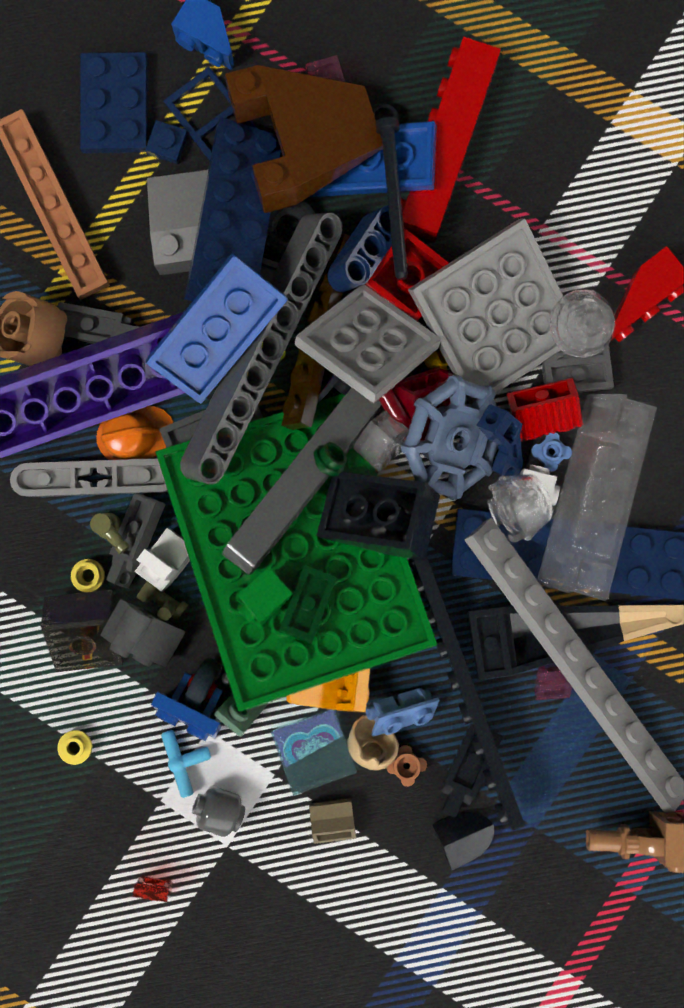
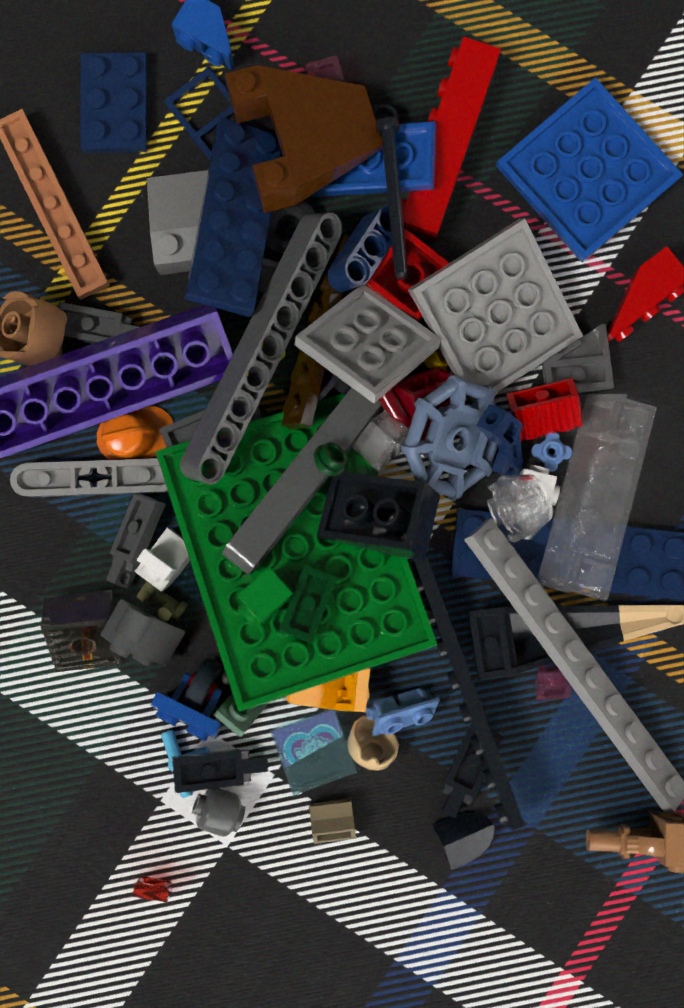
light yellow plate [58,730,92,765] -> none
light yellow plate [71,559,105,592] -> none
olive piece [90,513,130,555] -> none
dark blue plate [145,120,188,165] -> none
plate [146,253,288,404] -> none
nougat plate [387,745,427,787] -> none
clear cone [549,290,616,358] -> none
none -> black hinge [172,749,268,793]
none -> blue plate [496,77,683,263]

